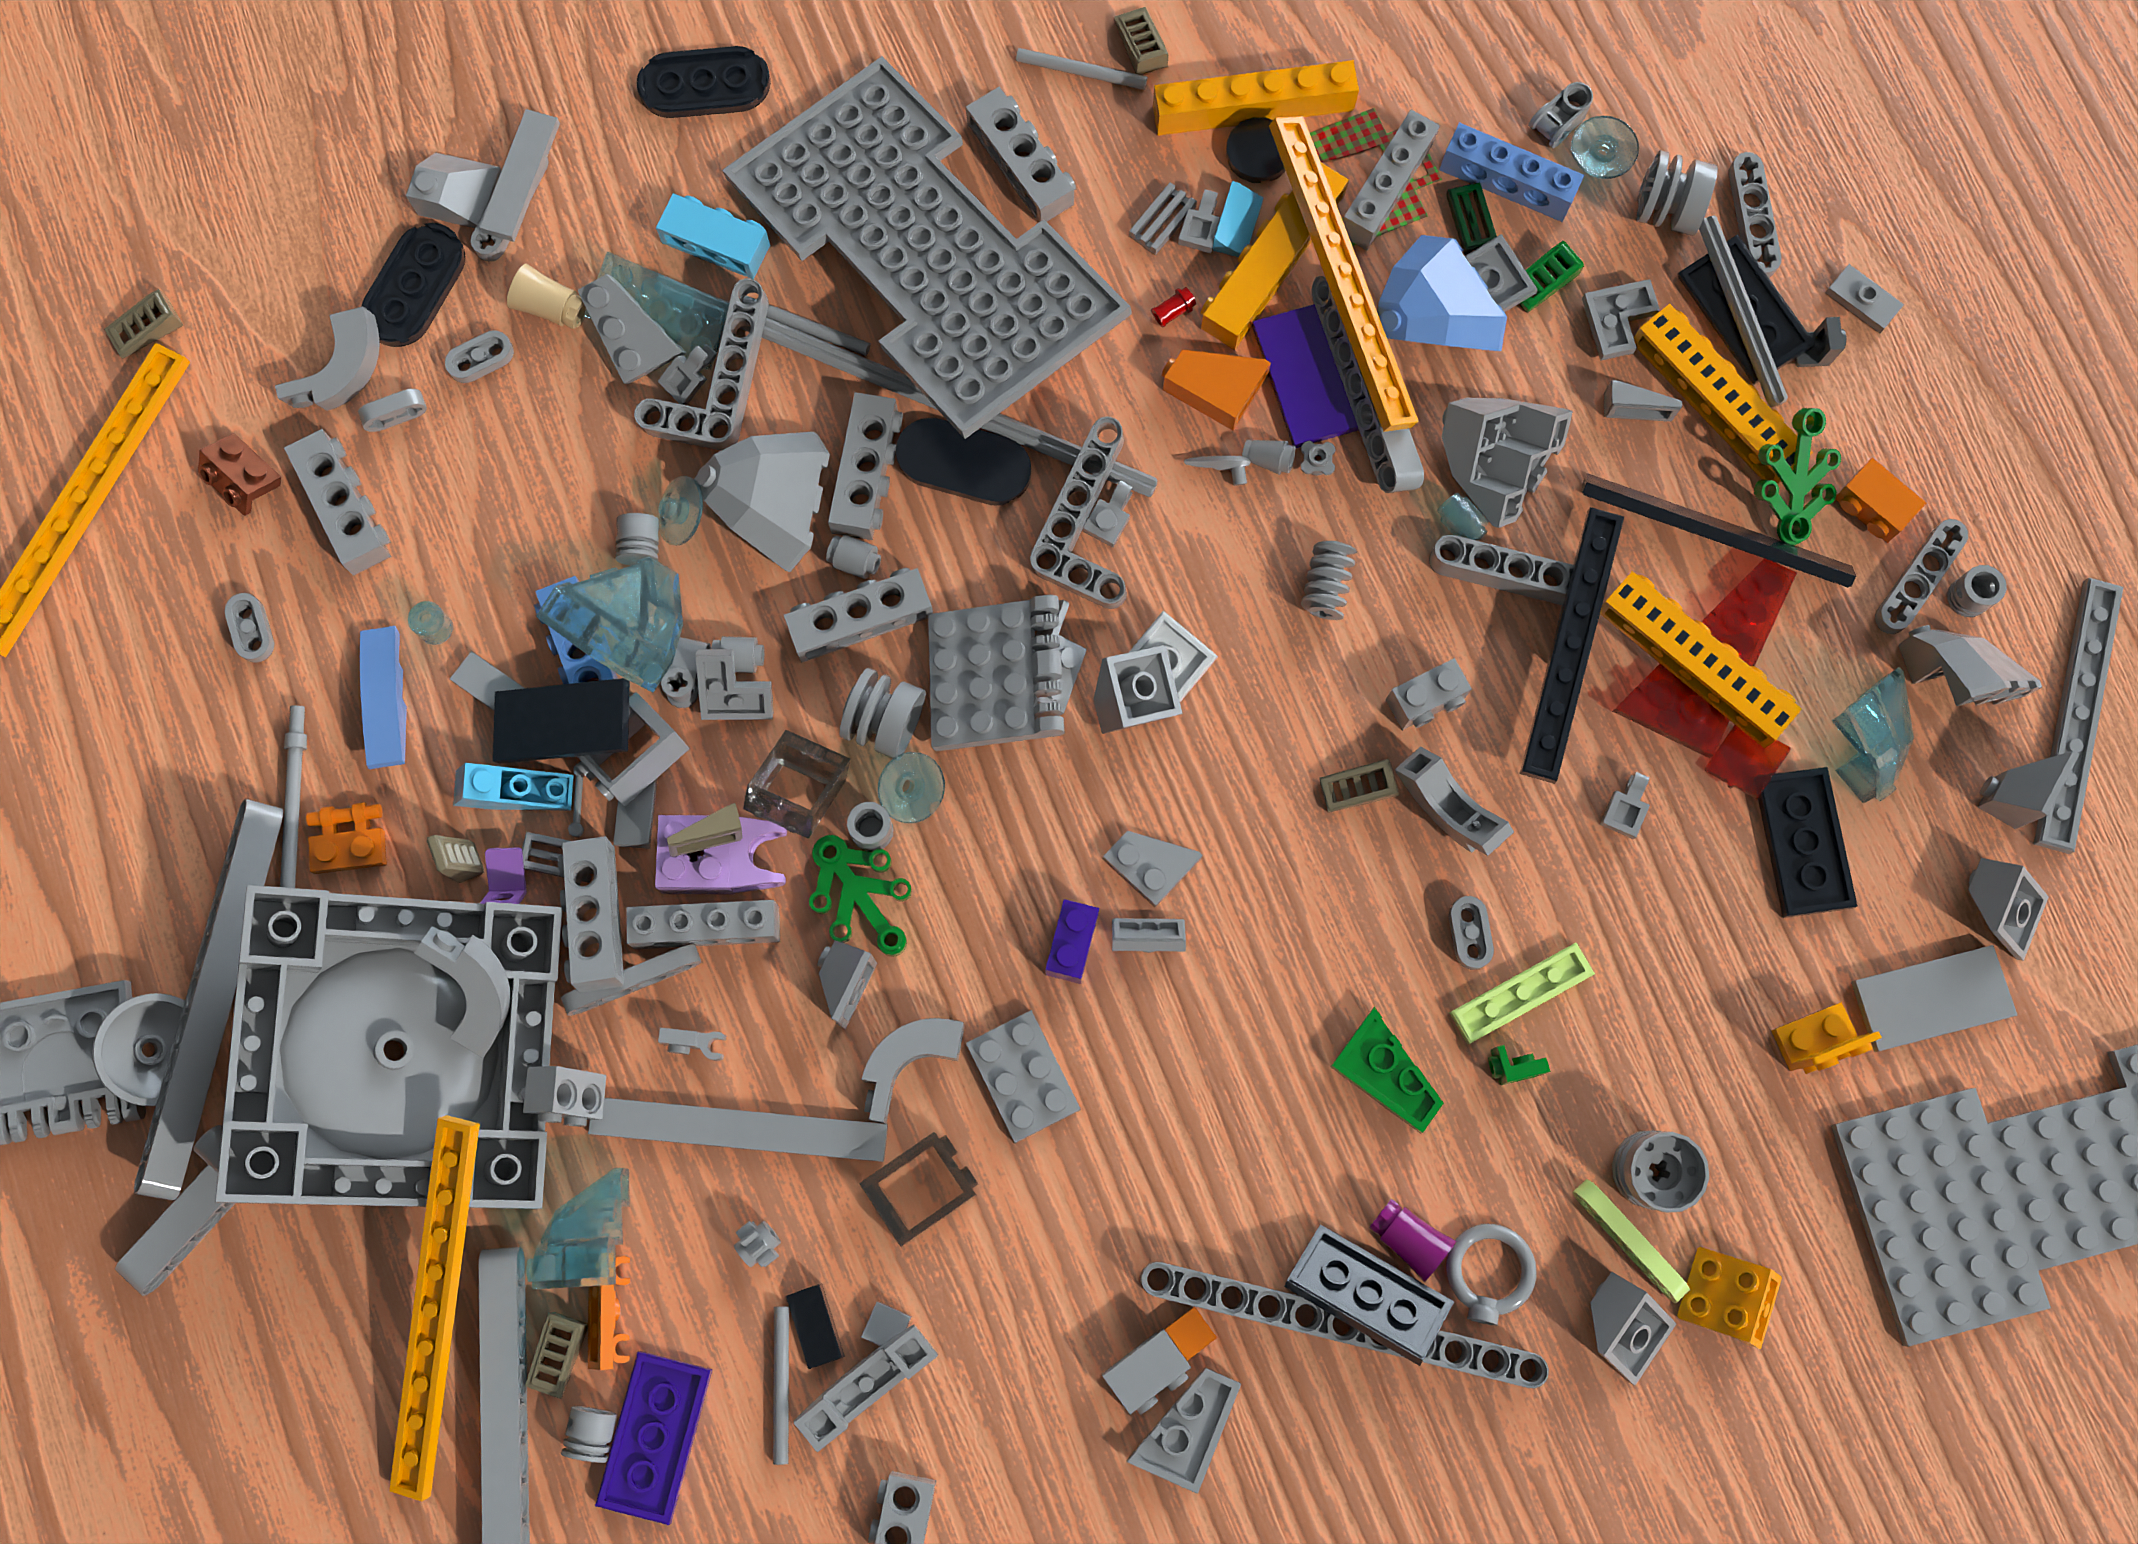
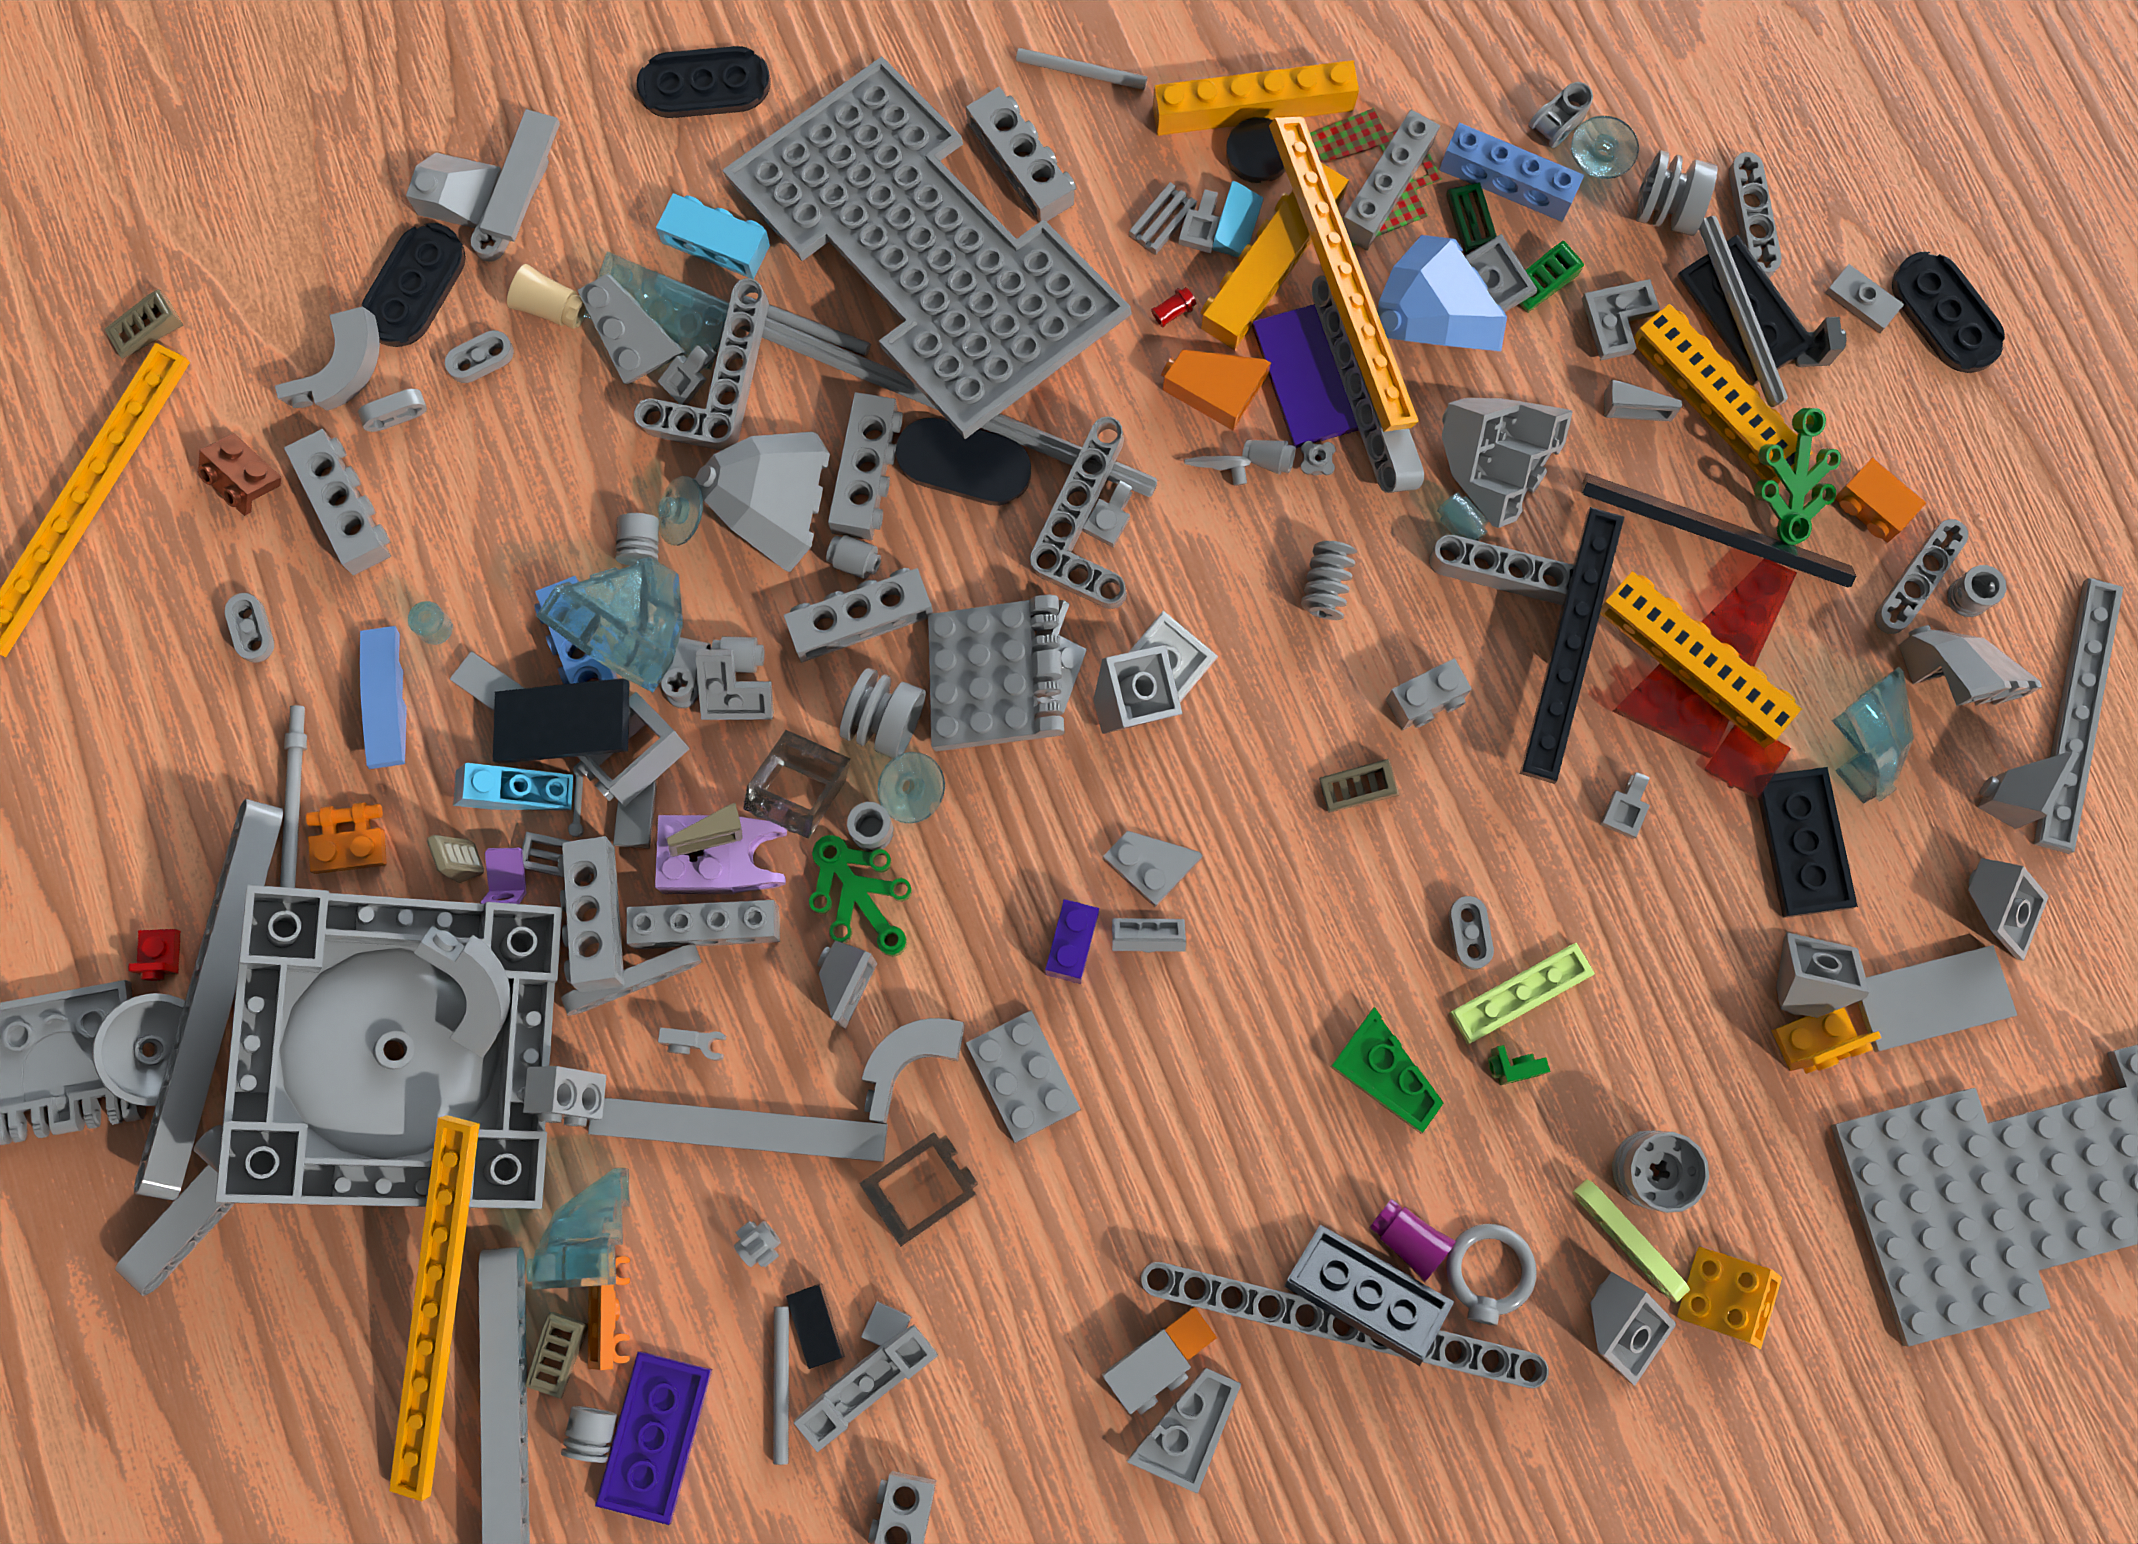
dark tan slope [1114,7,1169,75] -> none
light grey arch [1395,747,1514,856] -> none
none -> red bracket [128,929,181,981]
none -> light grey slope [1776,932,1869,1018]
none -> black tile [1892,252,2005,373]

